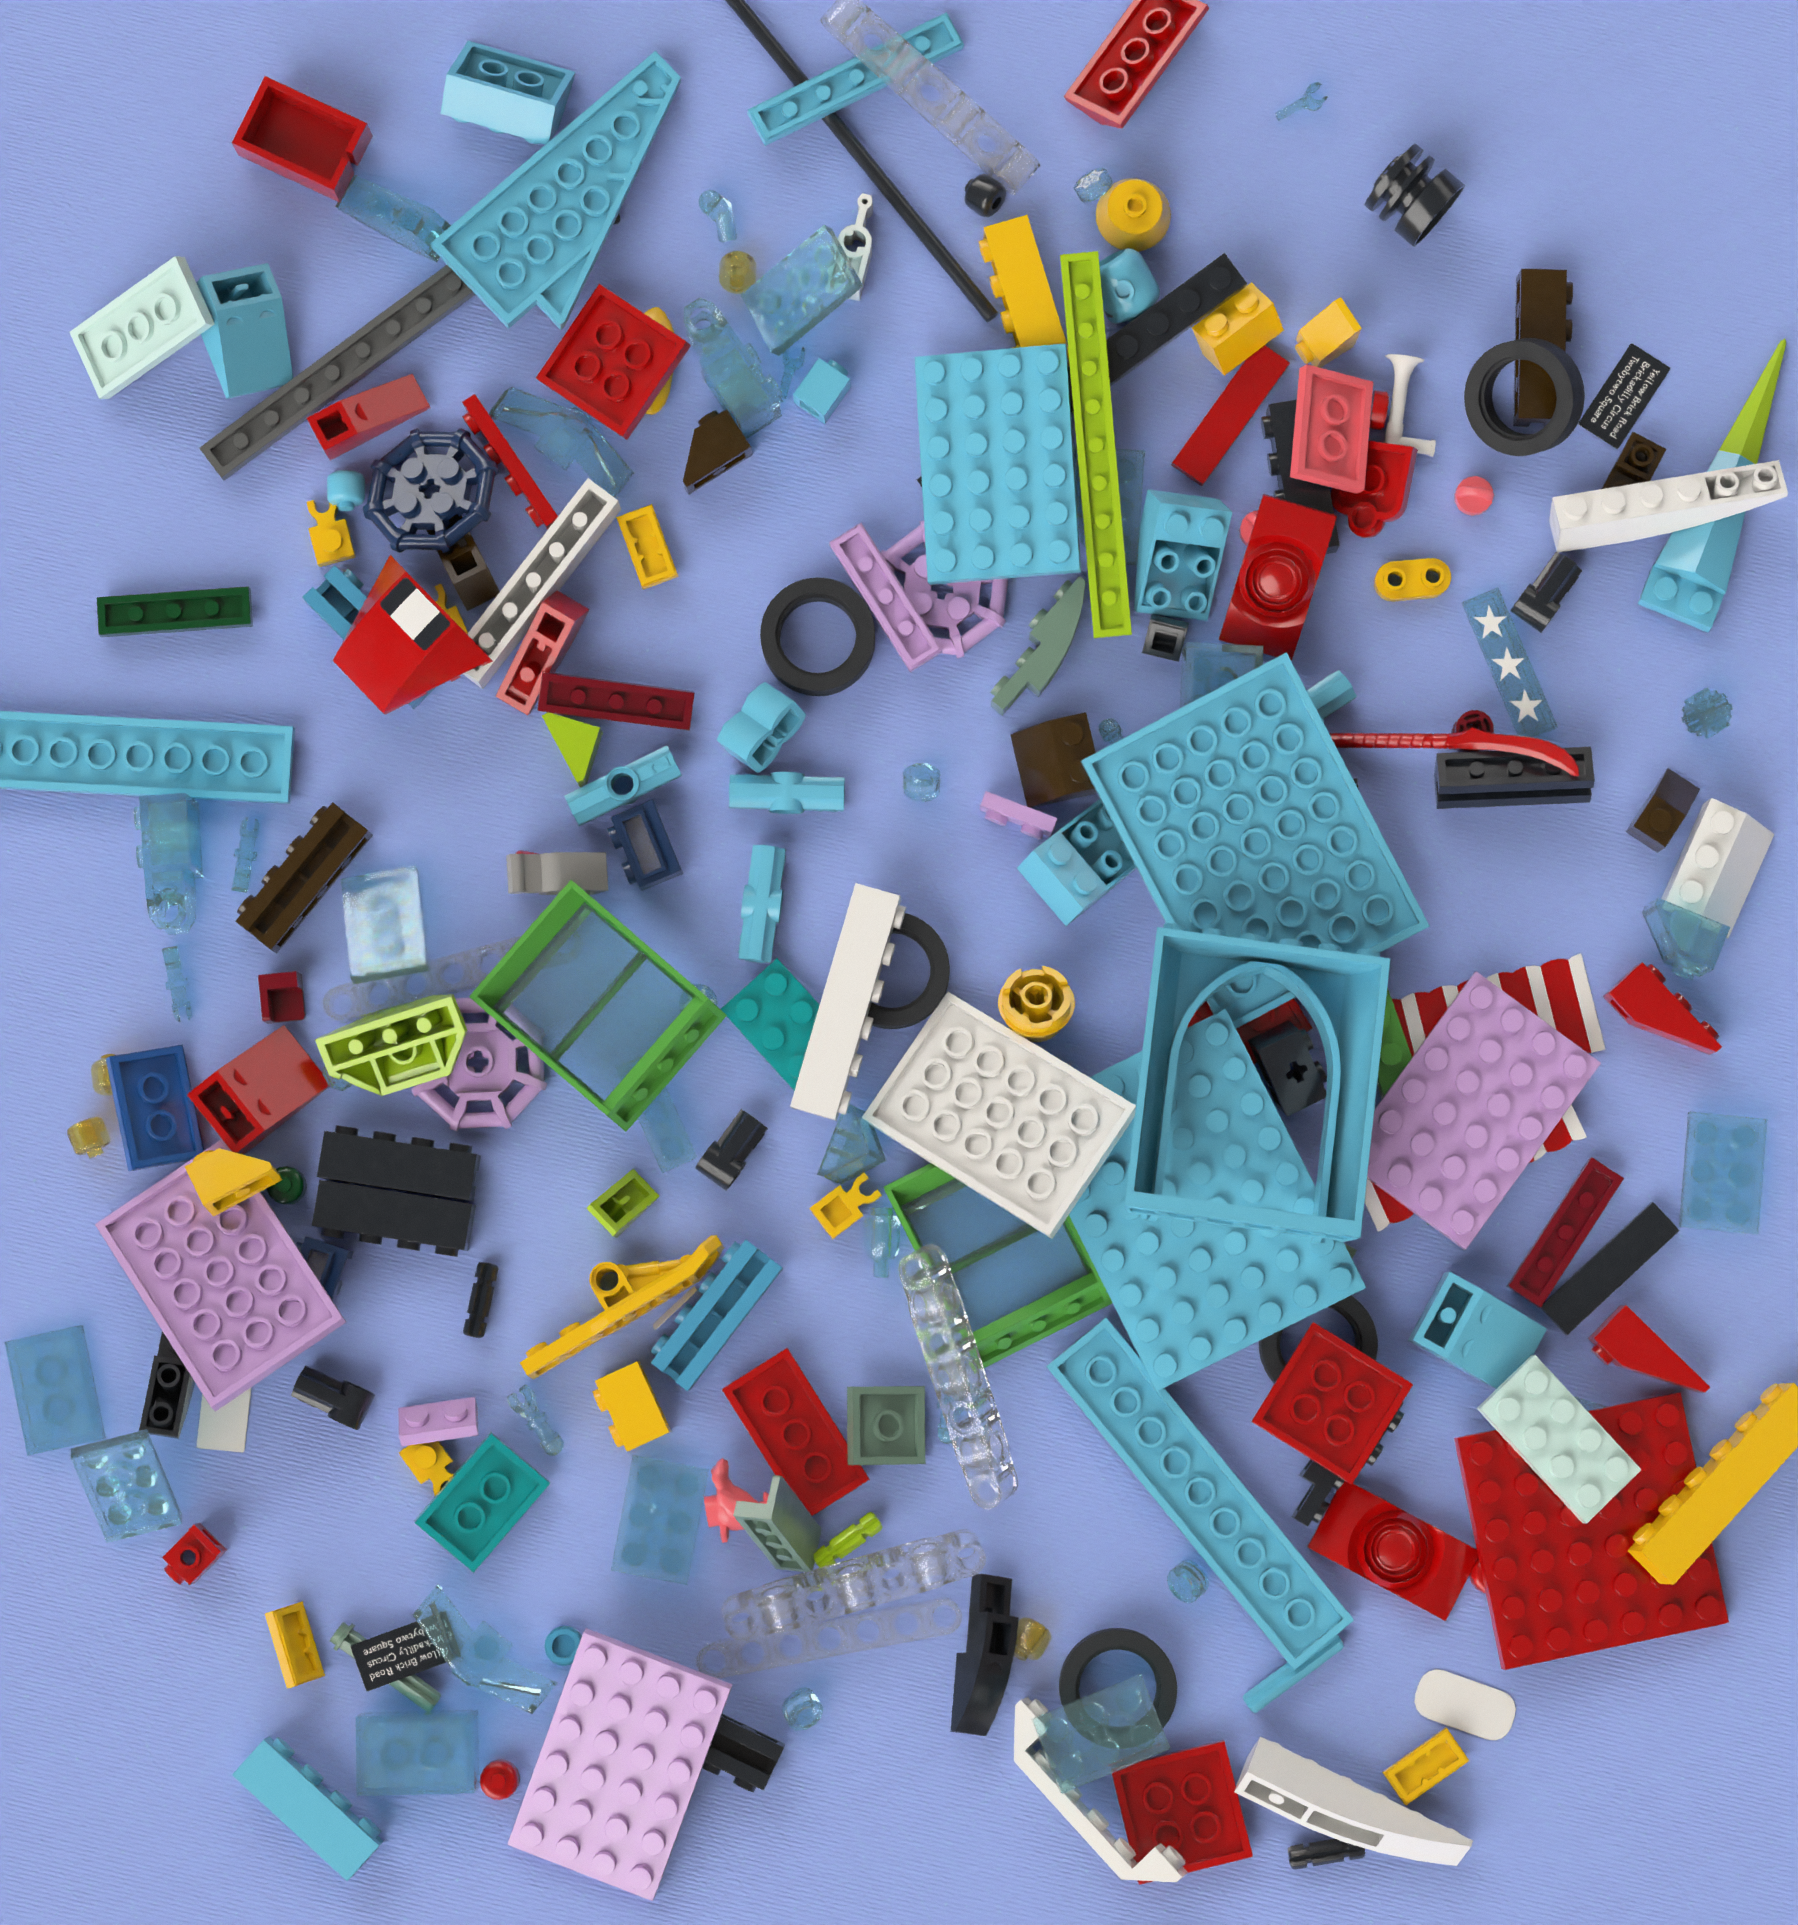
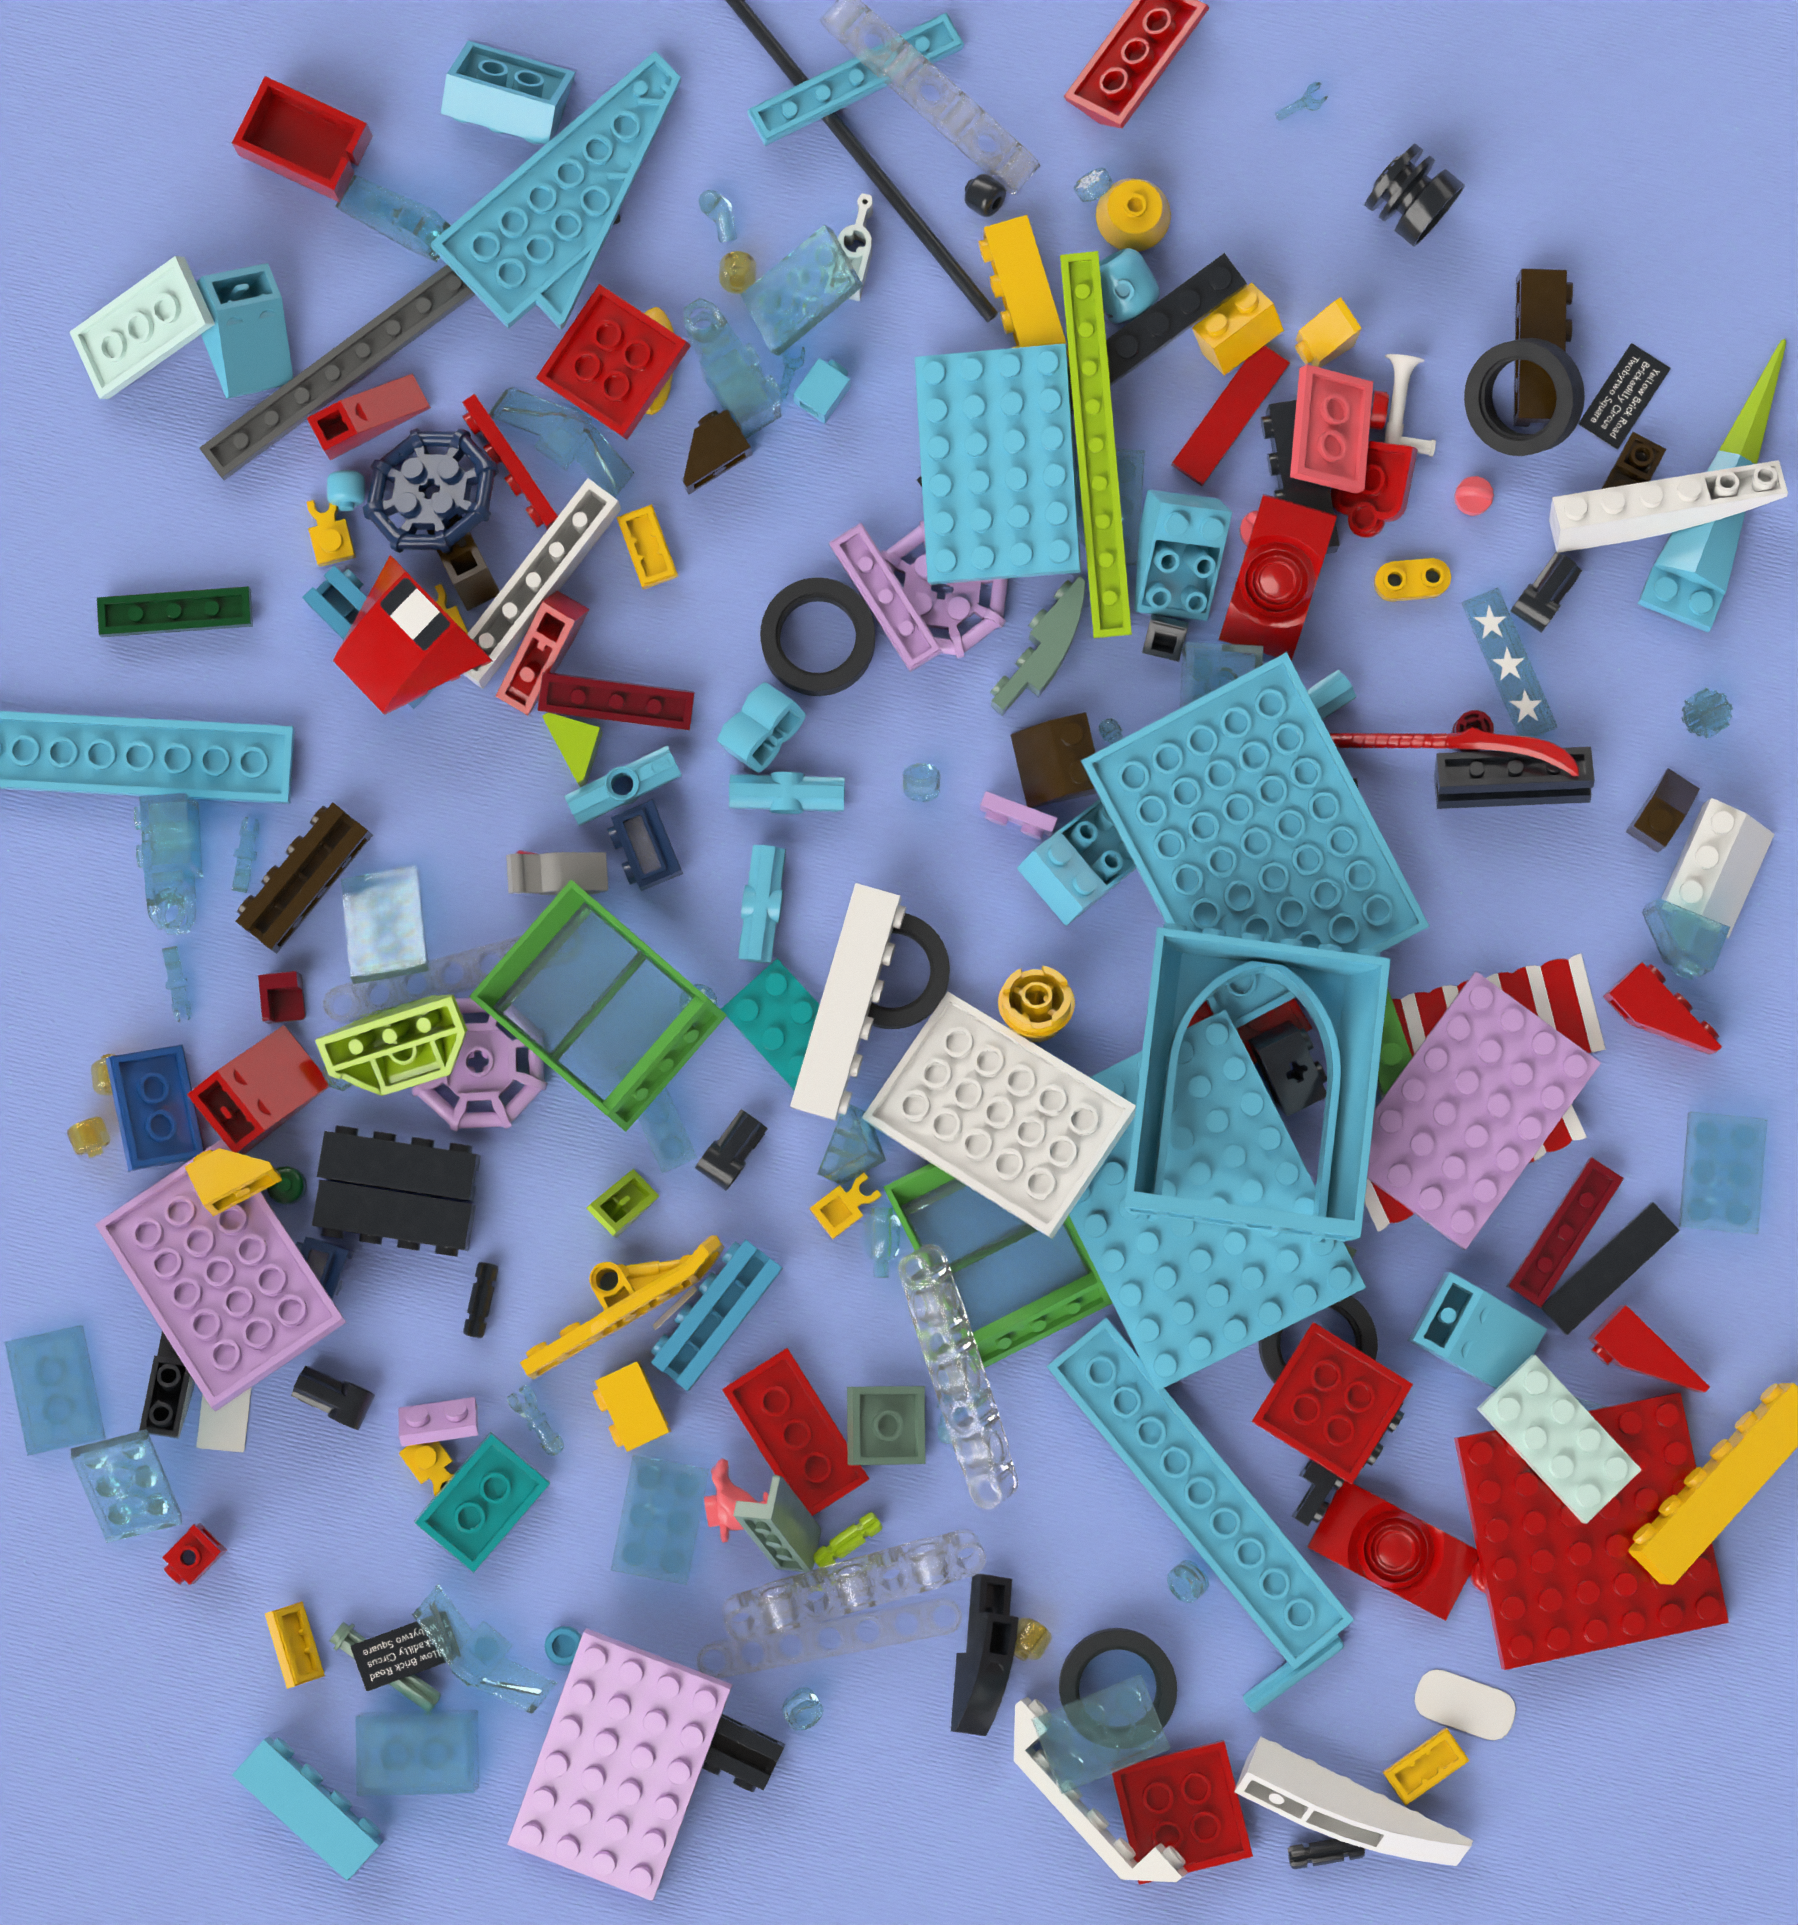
red piece [480,1759,520,1800] -> none

